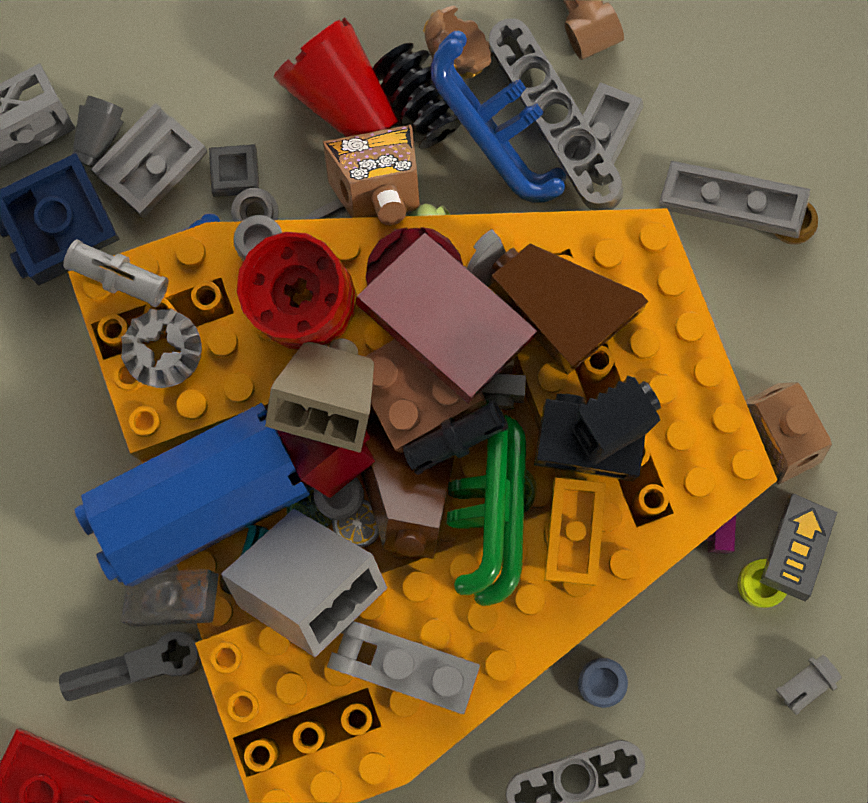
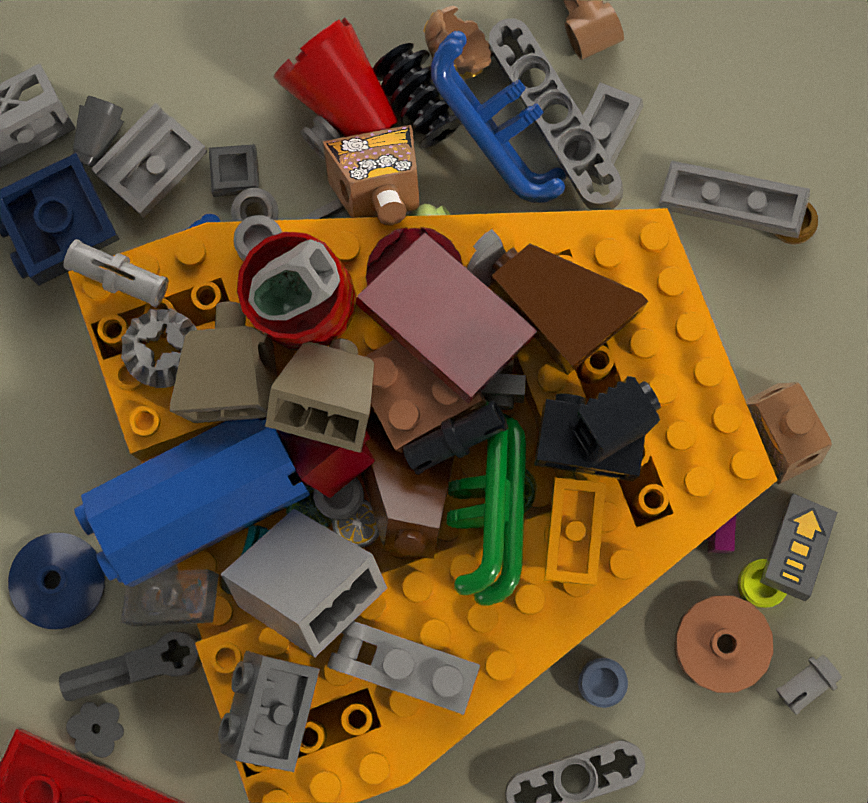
none -> dark blue dish [8,533,106,629]
none -> dark grey plant [66,702,124,758]
none -> dark tan torso [170,302,277,423]
none -> dark grey bracket [218,651,320,772]
none -> light grey rock [248,239,340,320]
none -> light grey bush [300,116,341,161]
none -> nougat plate [675,596,774,693]

